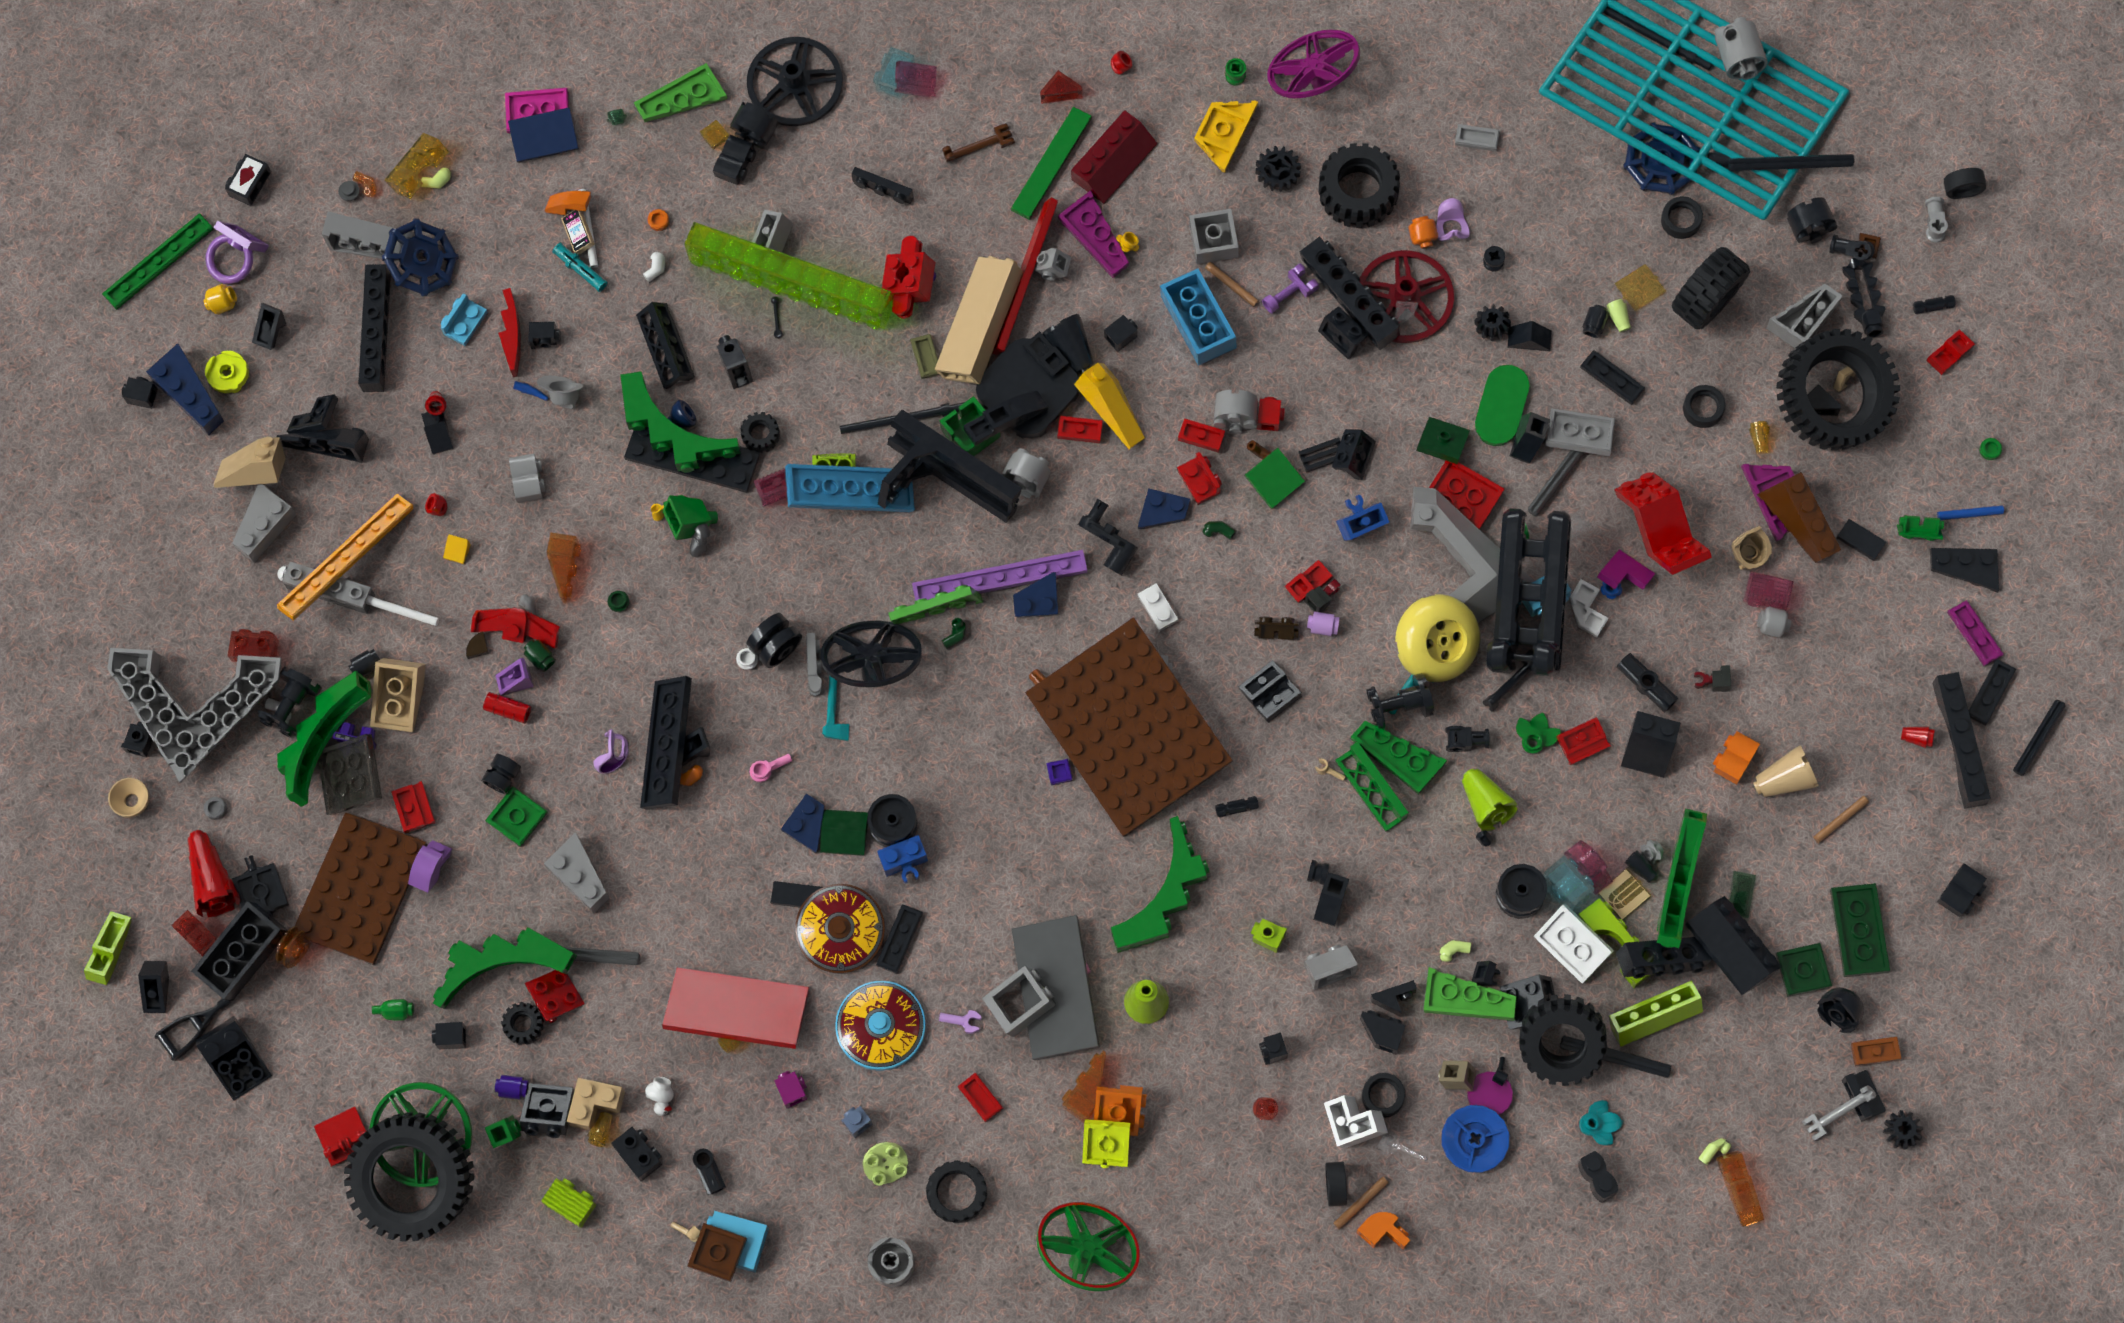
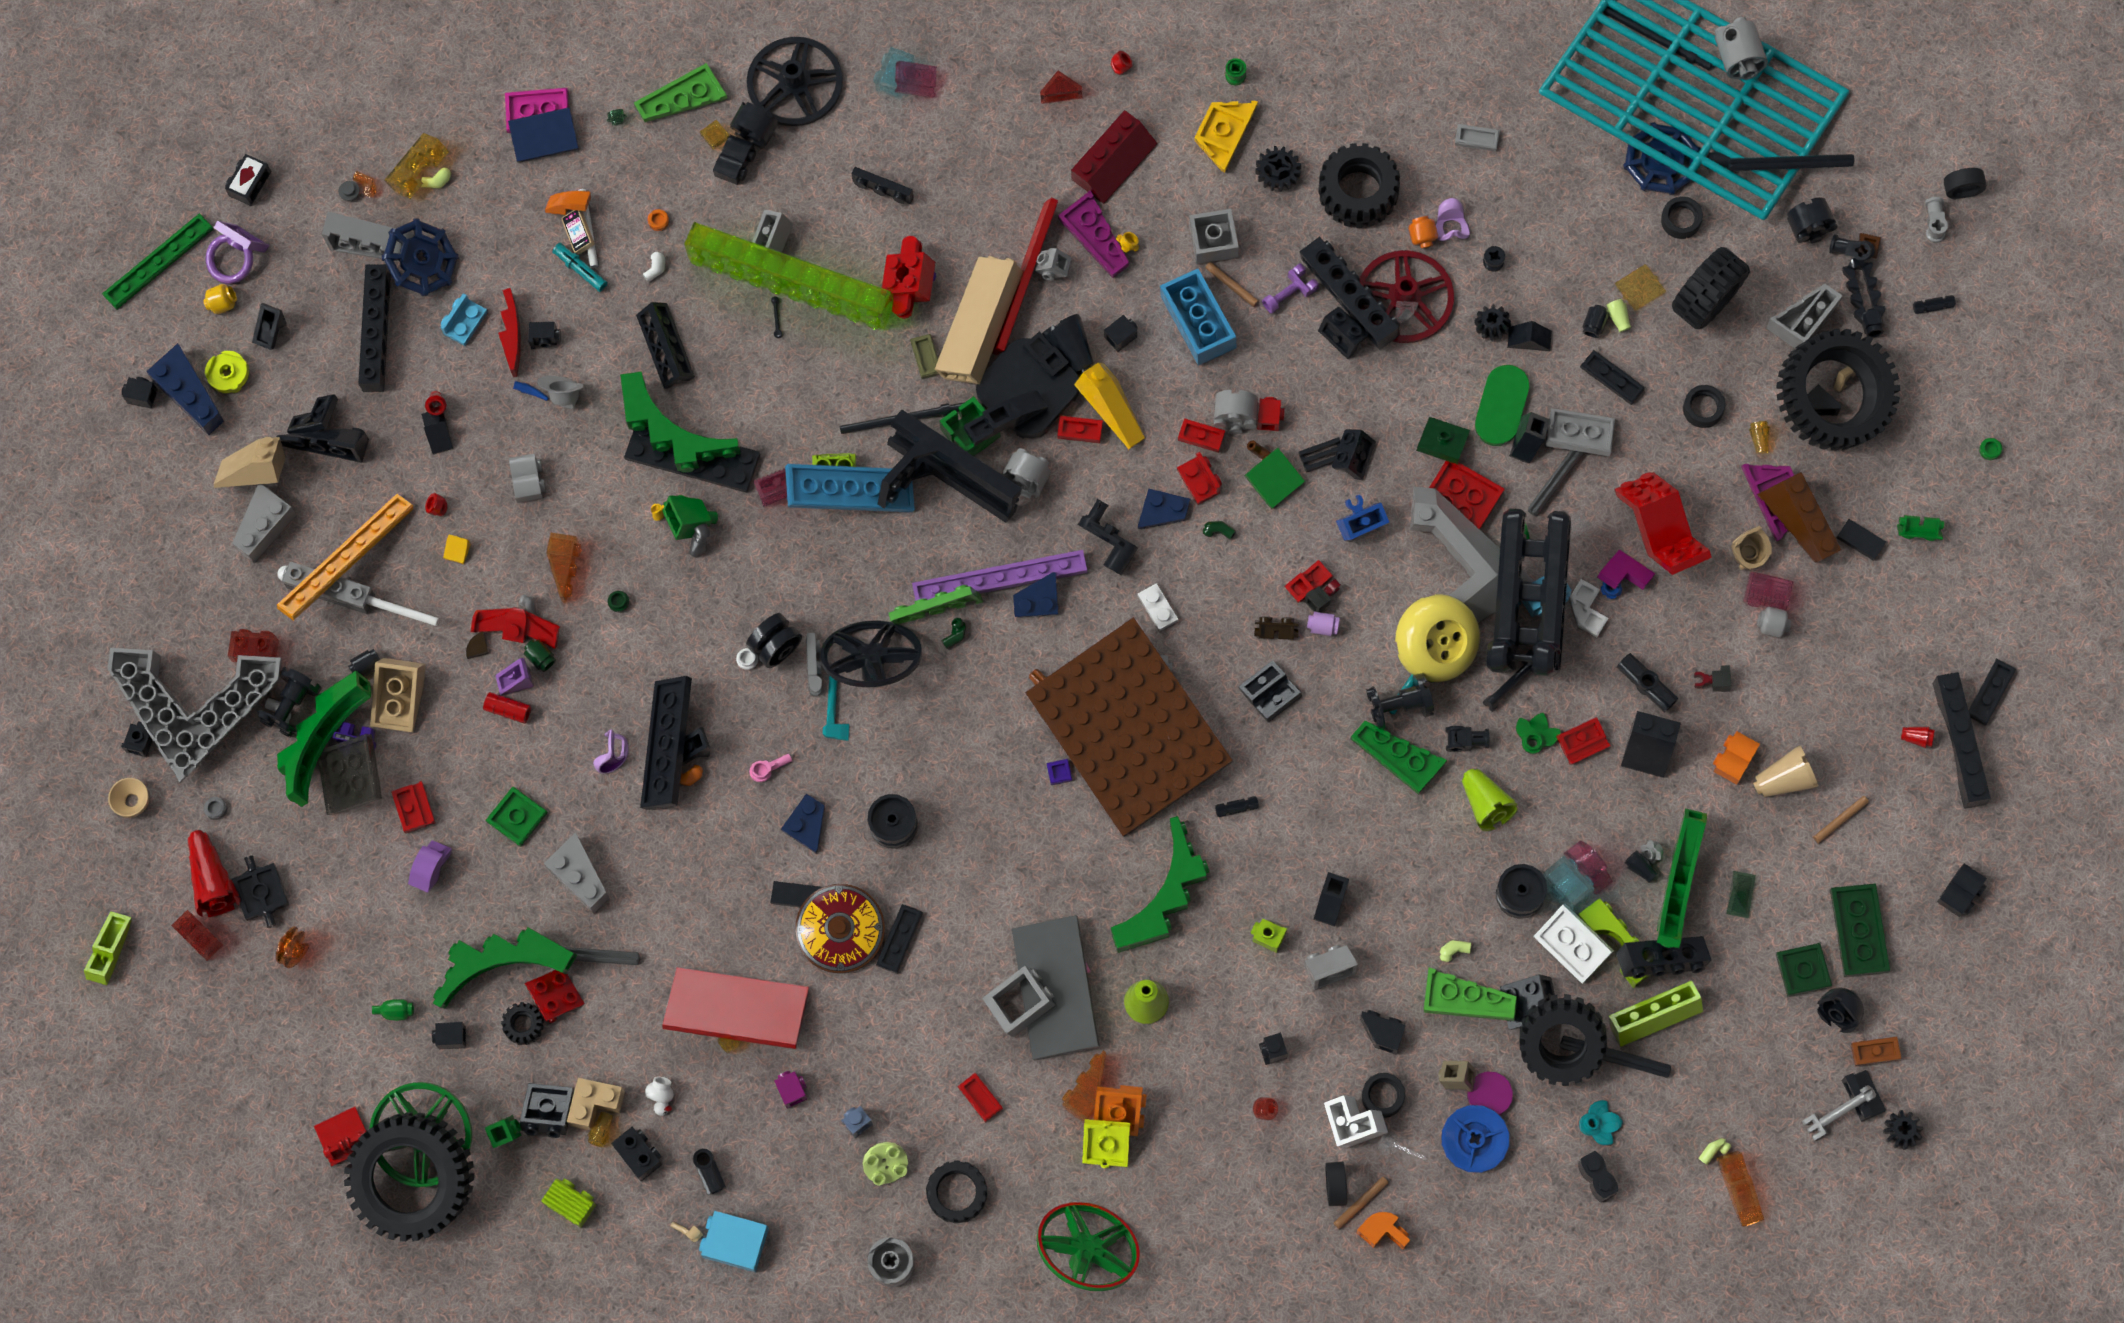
black slope [138,961,169,1013] -> none
black piece [154,999,231,1061] -> none
black brick [191,901,289,1001] -> none
black slope [196,1016,272,1101] -> none
reddish brown plate [292,812,427,965] -> none
black wheel [481,753,521,794] -> none
dark purple brick [495,1075,529,1100] -> none
dark blue brick [668,400,696,428] -> none
reddish brown tile [687,1223,747,1282] -> none
black torso [717,335,754,389] -> none
black tyre [740,412,780,453] -> none
dark green slope [820,809,868,856] -> none
dish [835,981,926,1071] -> none
blue brick [877,835,928,884] -> none
lavender bar [939,1010,982,1034] -> none
reddish brown hinge [942,123,1015,162] -> none
green tile [1011,107,1092,220] -> none
magenta wheel [1267,30,1360,98] -> none
black wheel [1307,860,1329,885] -> none
tan hand [1315,758,1346,781] -> none
green fence [1335,741,1409,832] -> none
black slope [1370,980,1417,1017] -> none
black tile [1472,961,1501,986] -> none
black rock [1476,830,1493,847] -> none
black hand [1492,1057,1509,1086] -> none
piece [1597,868,1651,921] -> none
black slope [1685,896,1782,995] -> none
red slope [1926,329,1975,375] -> none
black wing [1930,548,1999,593] -> none
blue bar [1937,505,2004,520] -> none
magenta tile [1947,600,2004,666] -> none
black axle [2013,700,2066,776] -> none

